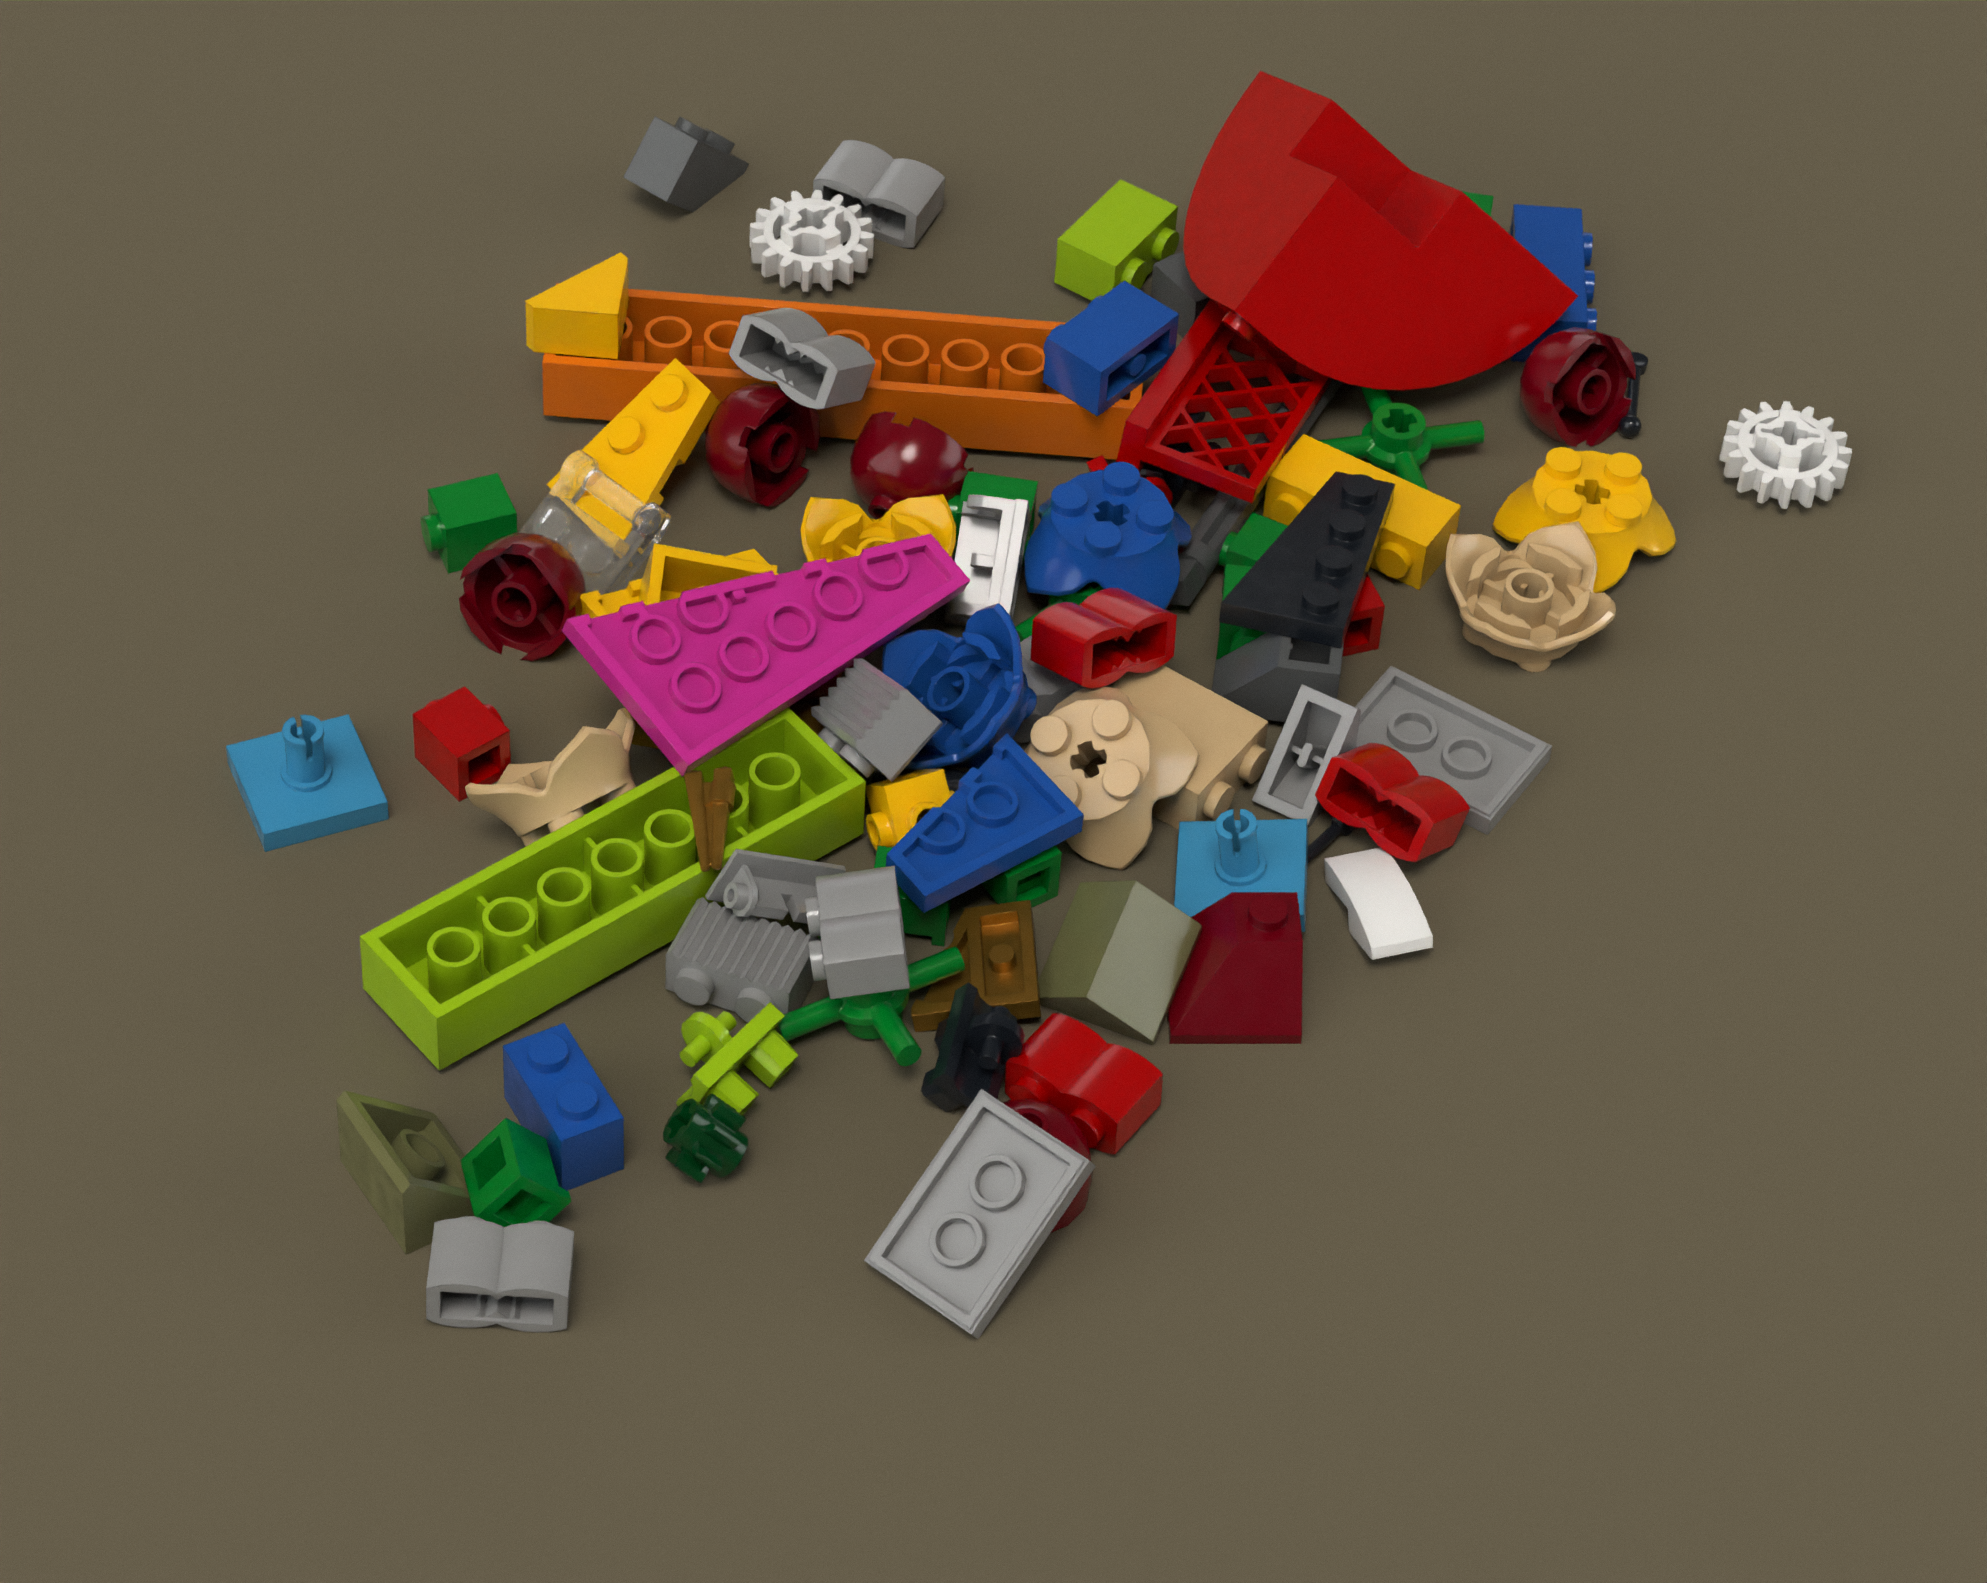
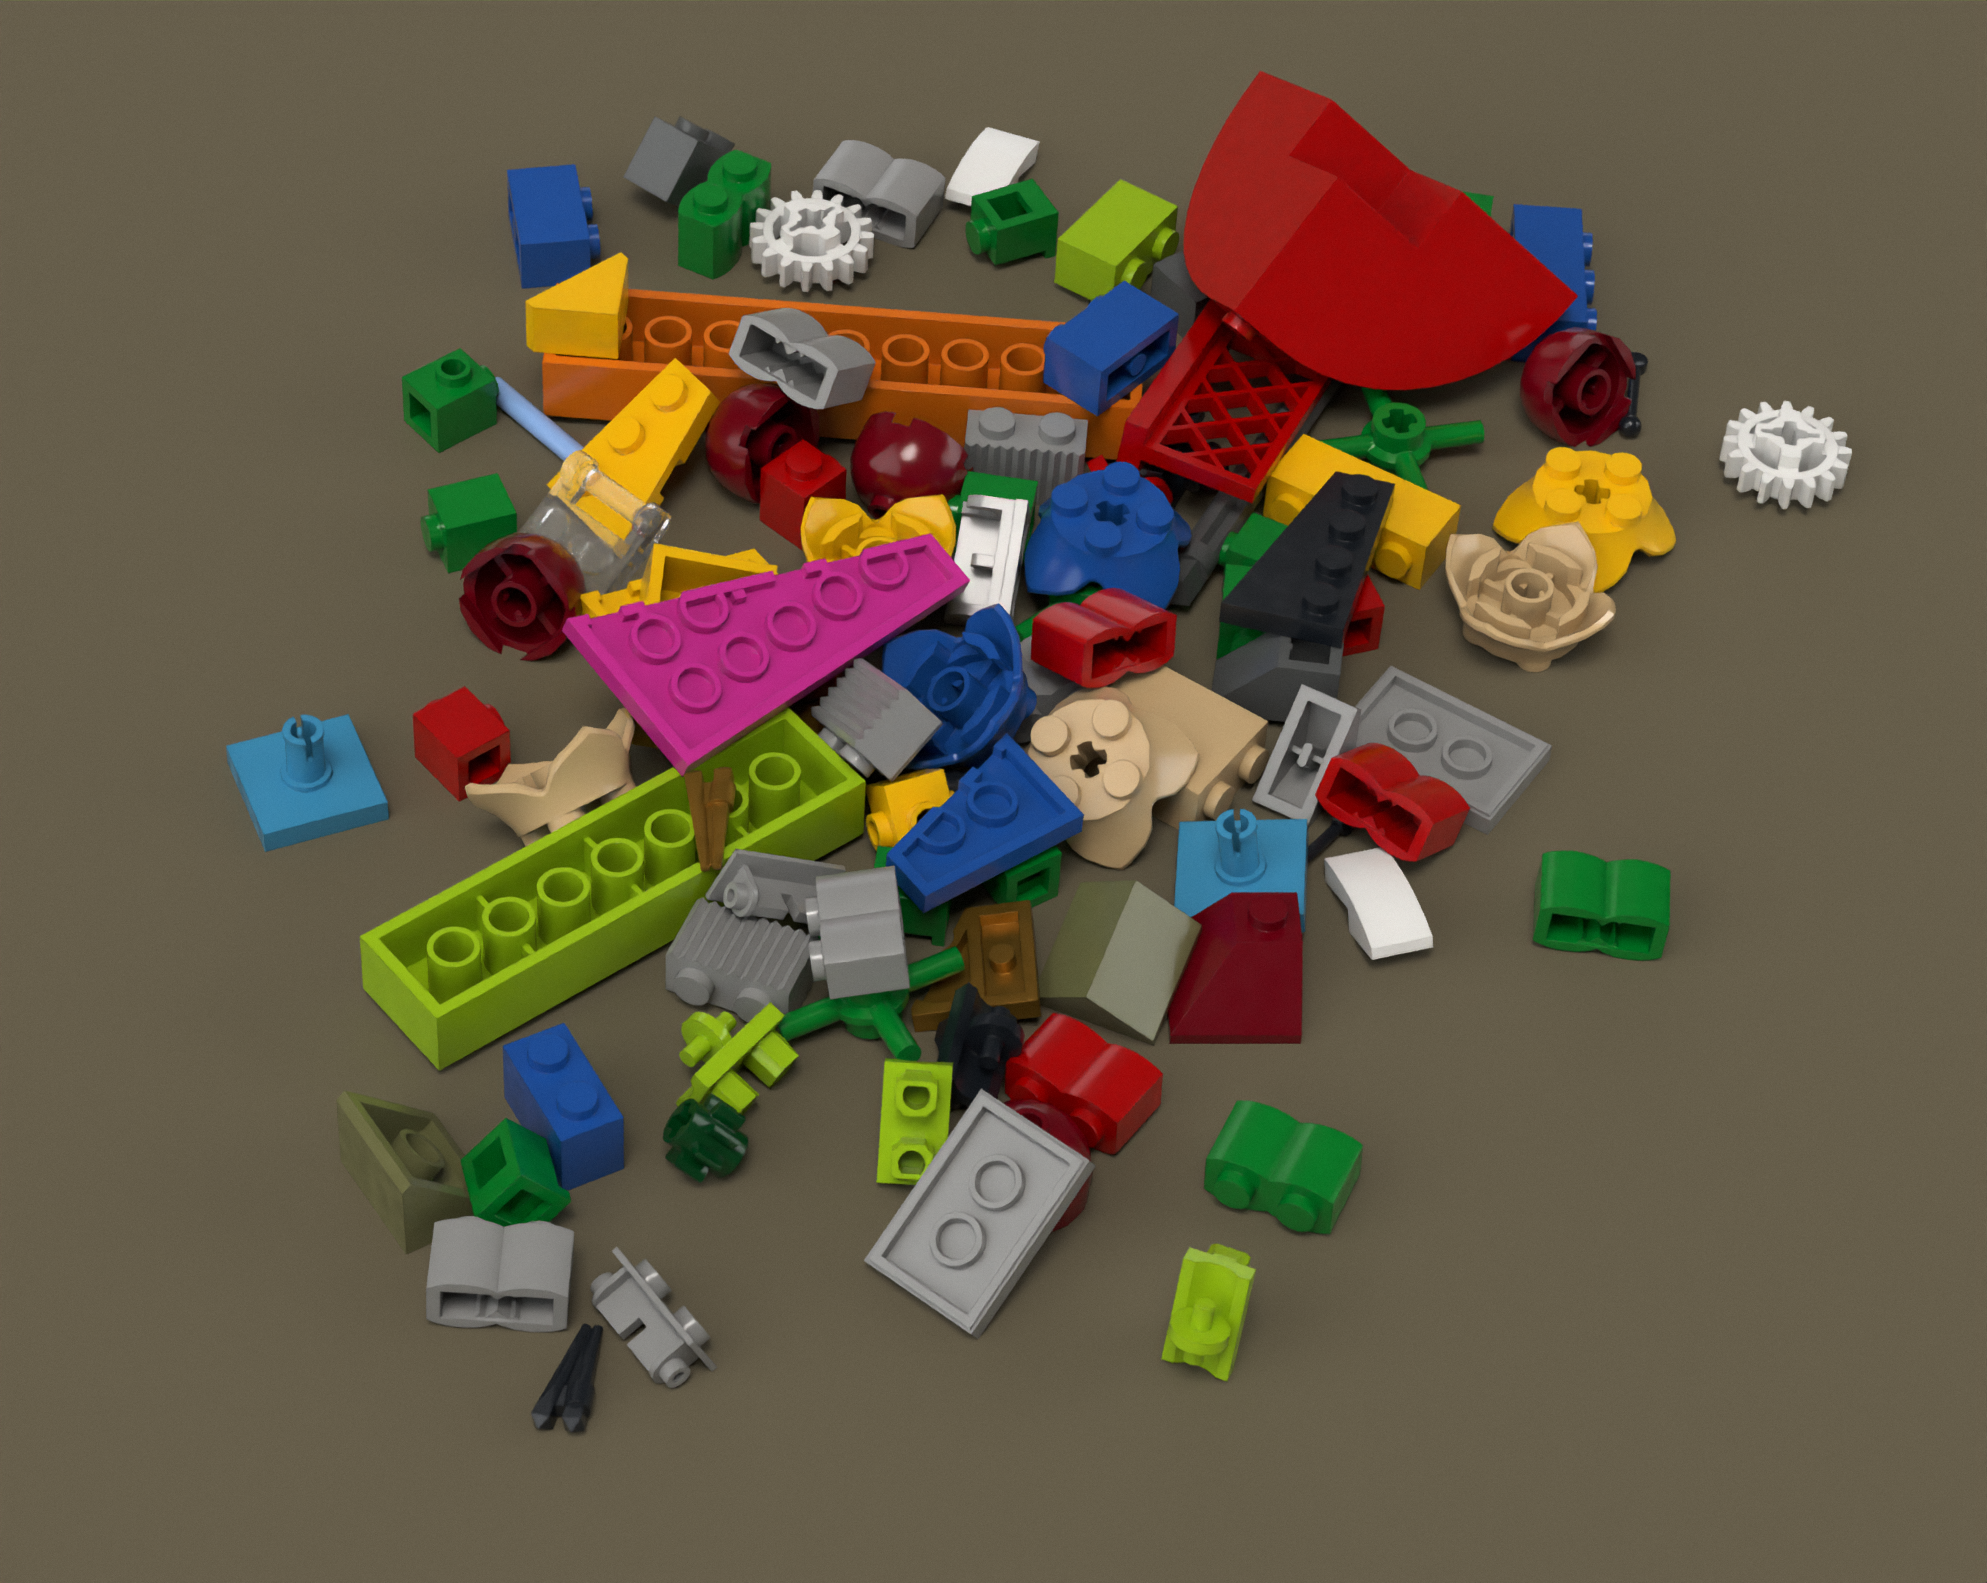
none -> green brick [402,348,499,453]
none -> light blue bar [495,377,584,464]
none -> blue brick [507,164,600,289]
none -> black piece [531,1324,603,1432]
none -> light grey hinge [590,1247,717,1388]
none -> green brick [678,149,771,280]
none -> red brick [759,439,847,551]
none -> lime hips [876,1058,953,1185]
none -> white slope [945,127,1040,206]
none -> light grey brick [964,407,1088,505]
none -> green brick [965,178,1059,265]
none -> lime hips [1161,1243,1256,1381]
none -> green brick [1204,1100,1363,1234]
none -> green brick [1533,850,1671,961]

